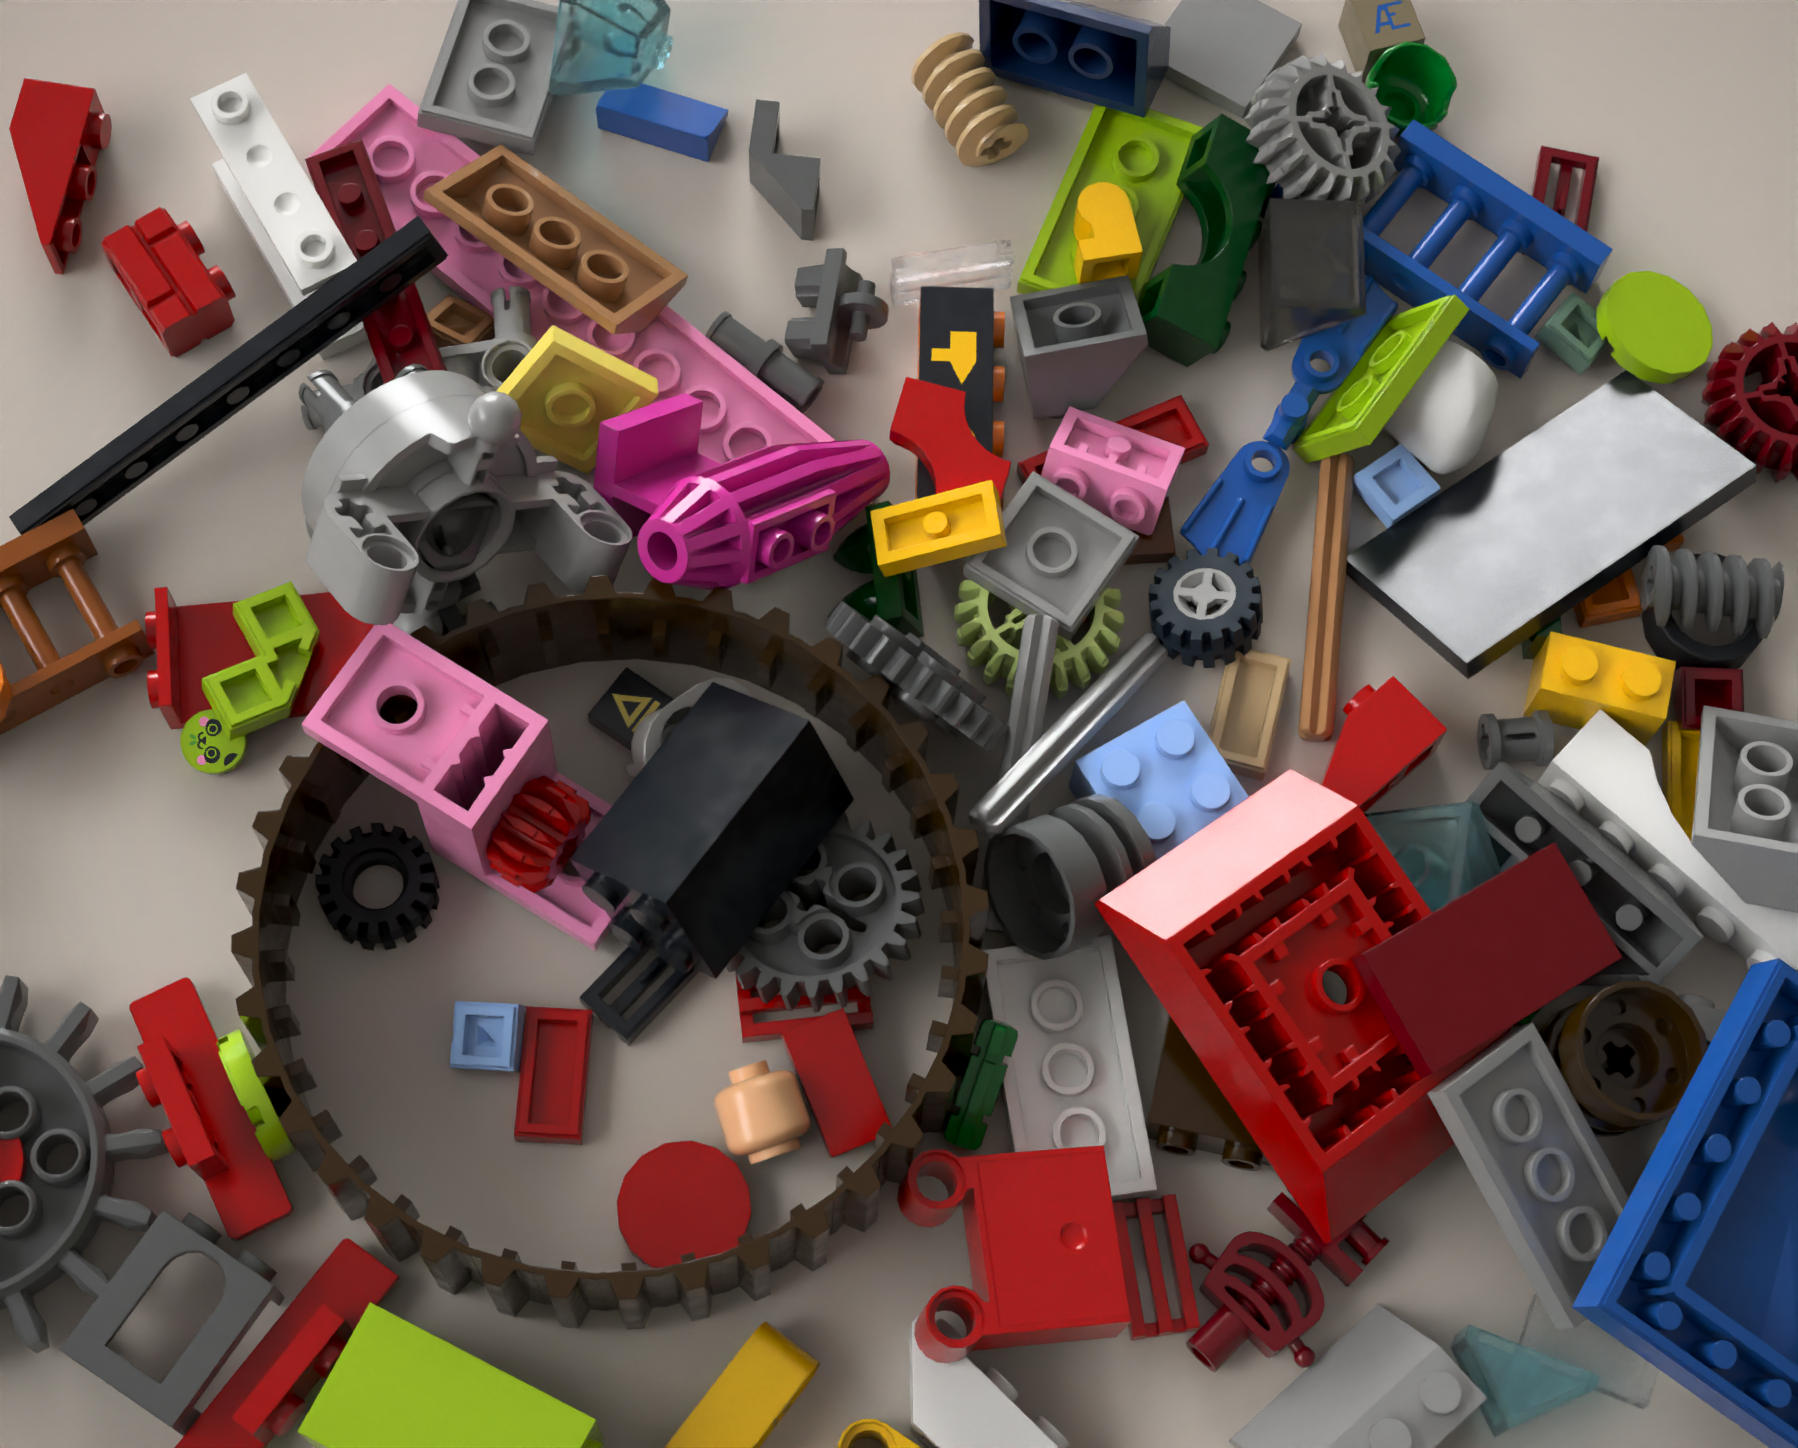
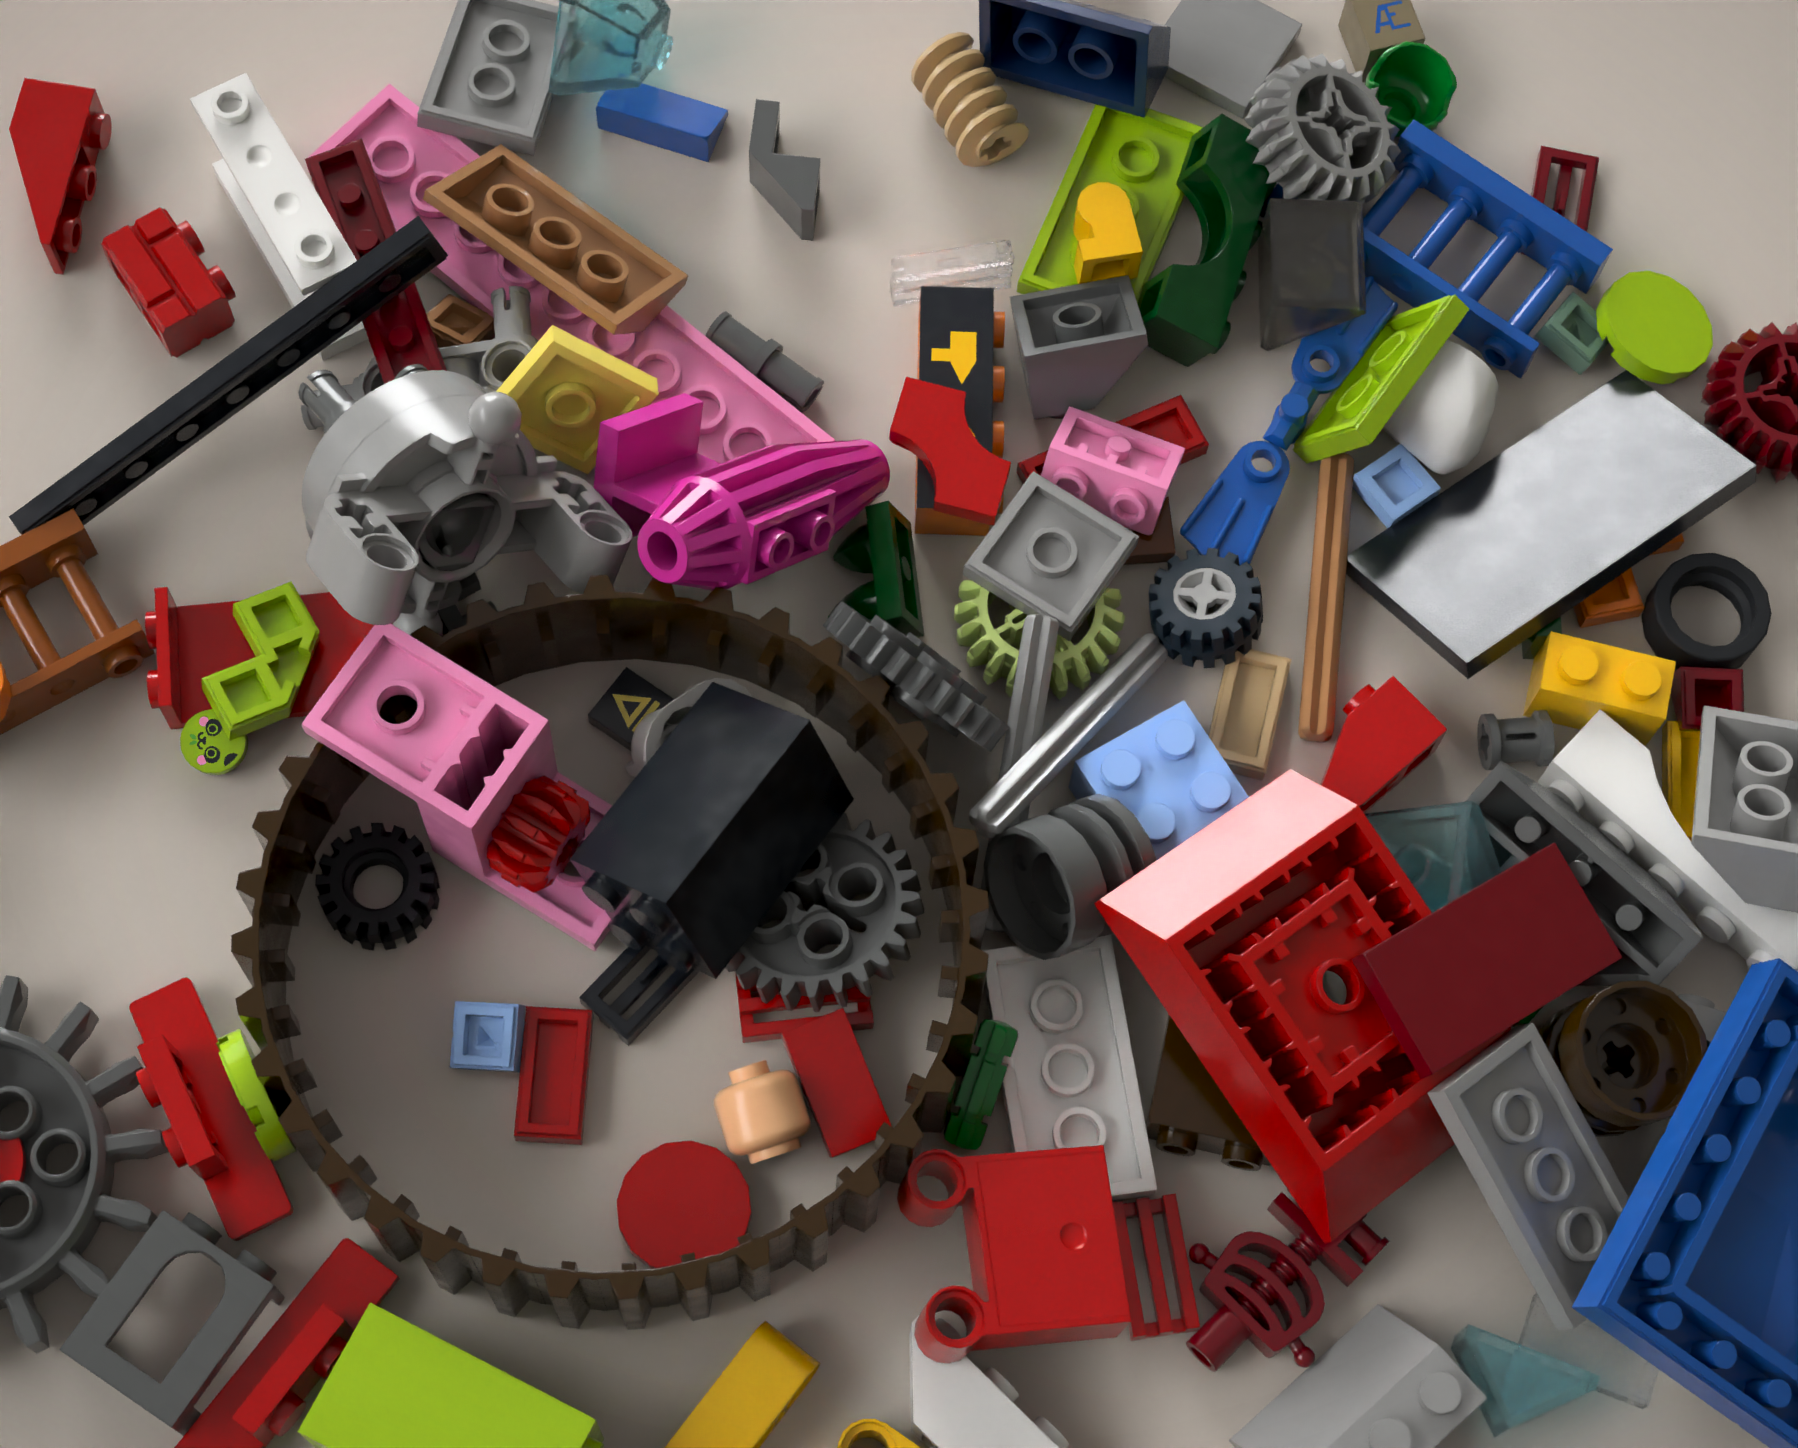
dark grey hips [785,248,889,374] -> none
yellow plate [870,480,1007,577] -> none
dark grey piece [1640,545,1784,639] -> none

